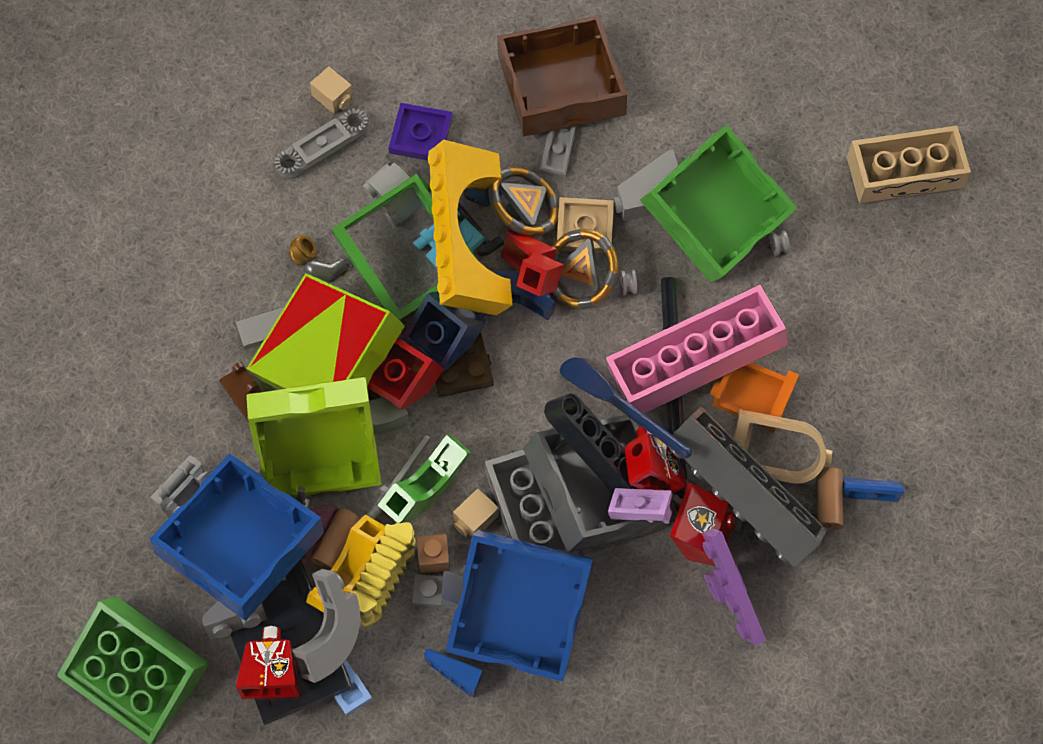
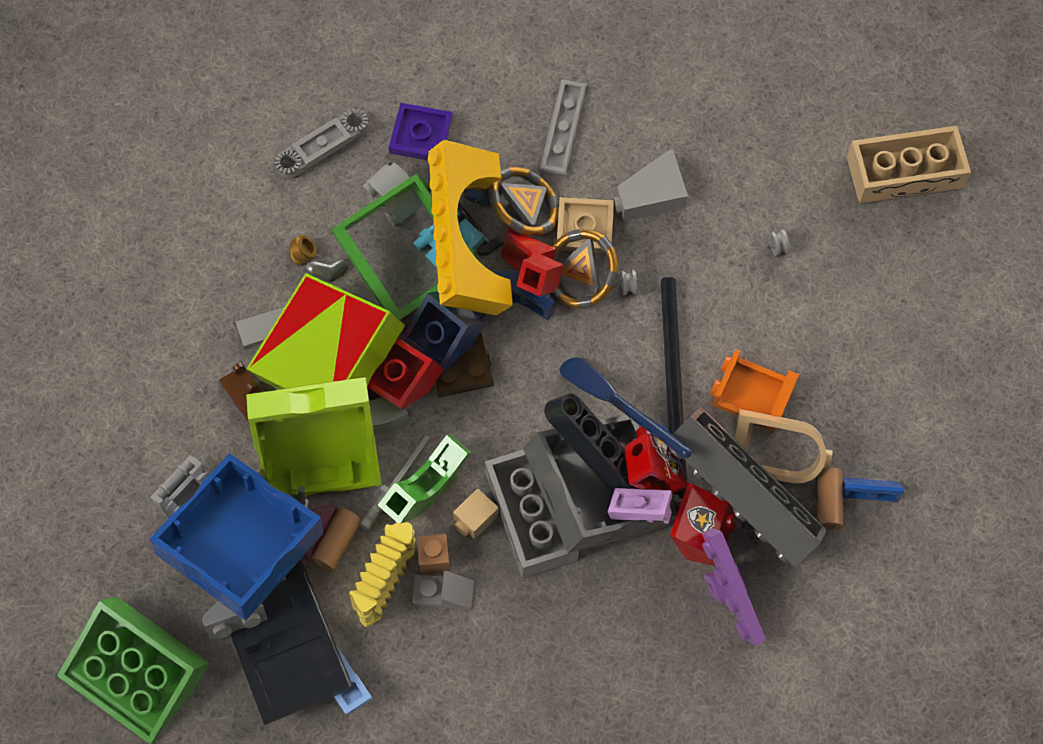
red torso [236,626,300,700] -> none
light grey arch [292,569,360,683] -> none
yellow arch [306,514,385,613] -> none
tan brick [310,66,353,114] -> none
blue slope [424,648,482,698] -> none
blue tile [446,530,593,682] -> none
reddish brown tile [497,15,627,137] -> none
bright pink brick [606,285,788,413] -> none
bright green tile [640,124,797,283] -> none

